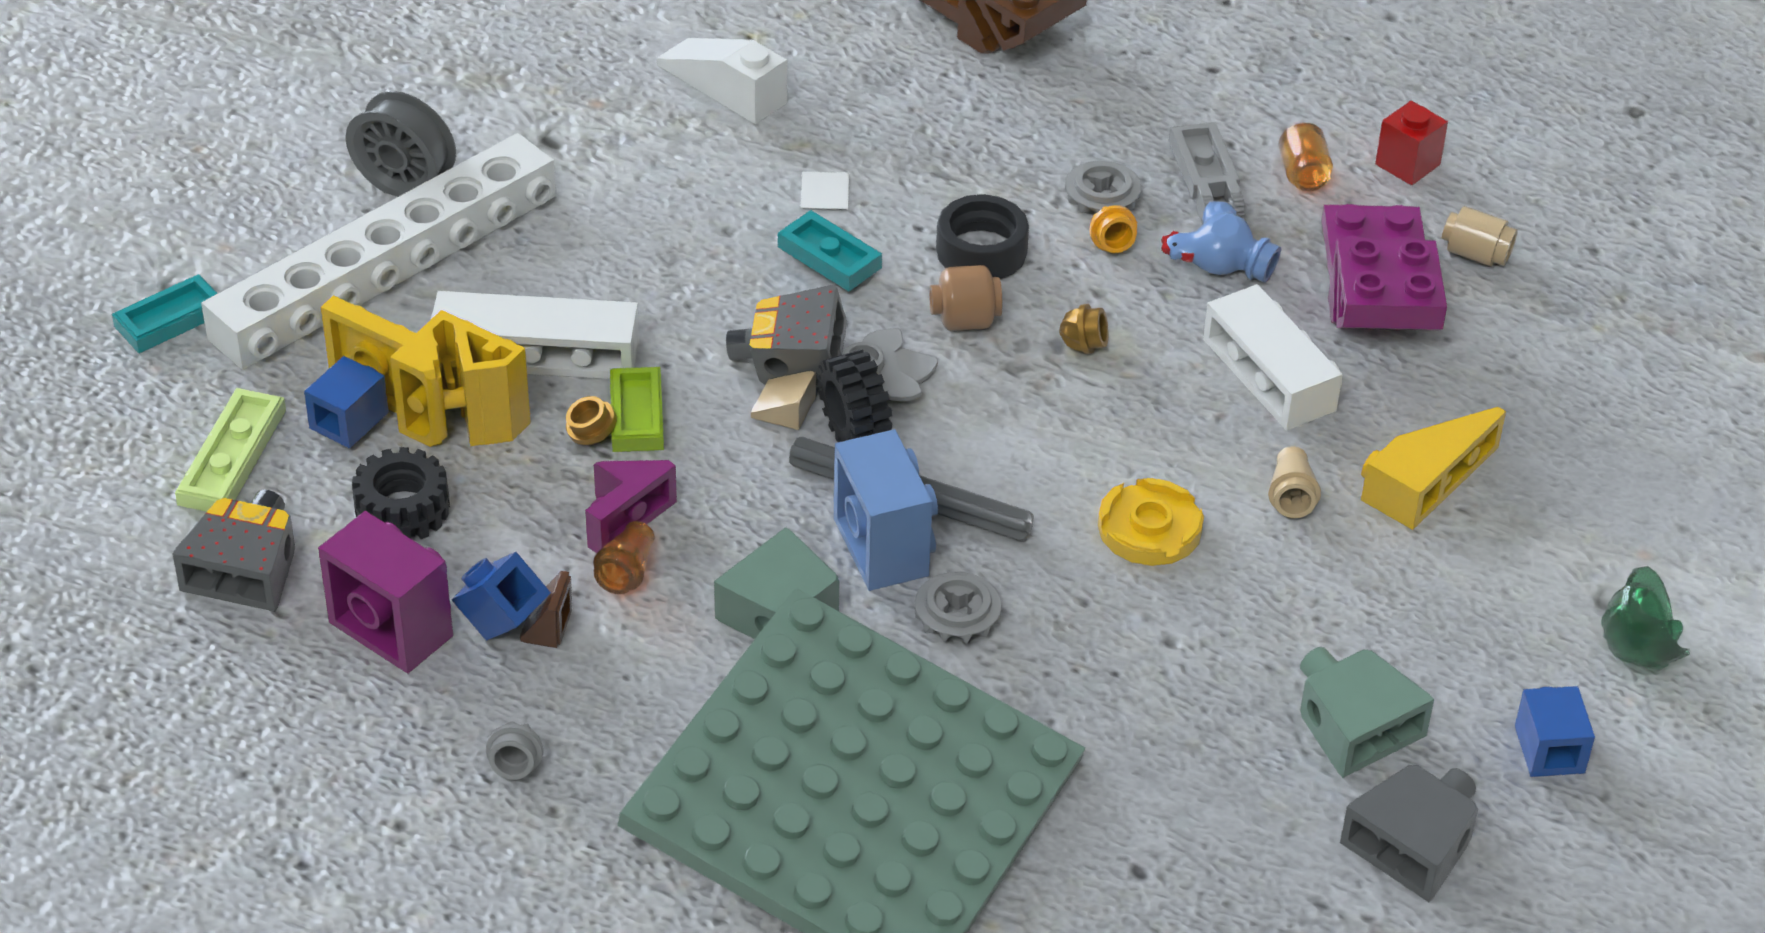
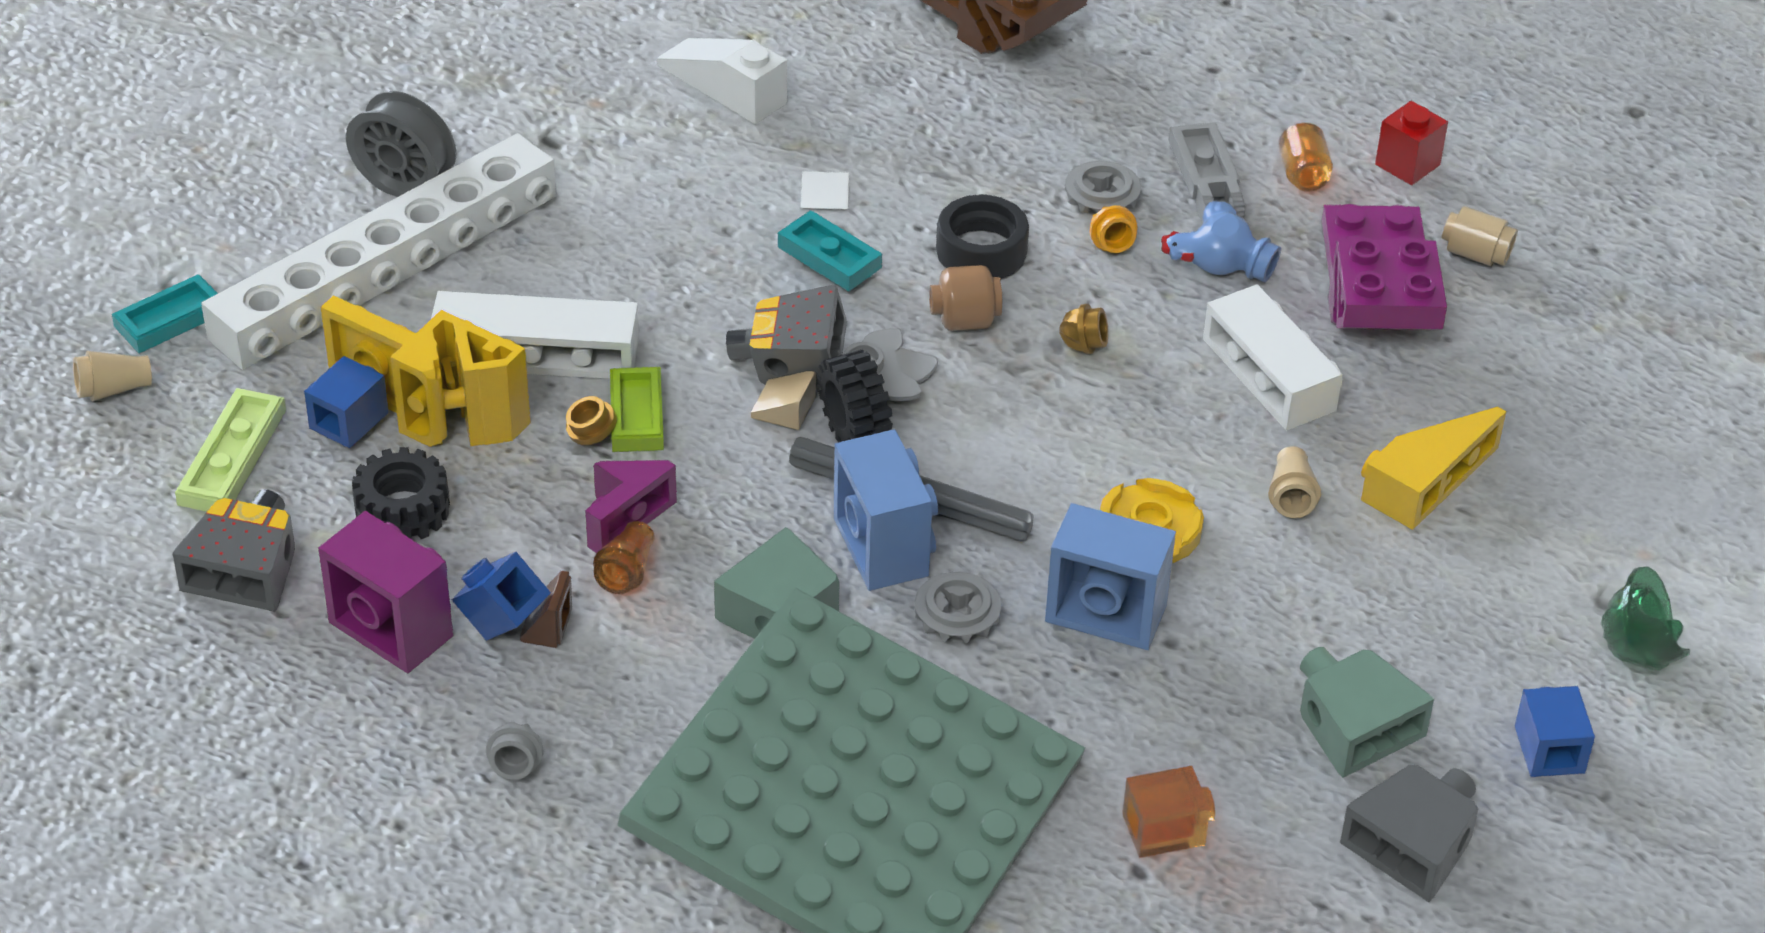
none -> tan cone [73,351,152,402]
none -> medium blue brick [1045,503,1176,651]
none -> clear orange brick [1122,765,1215,858]

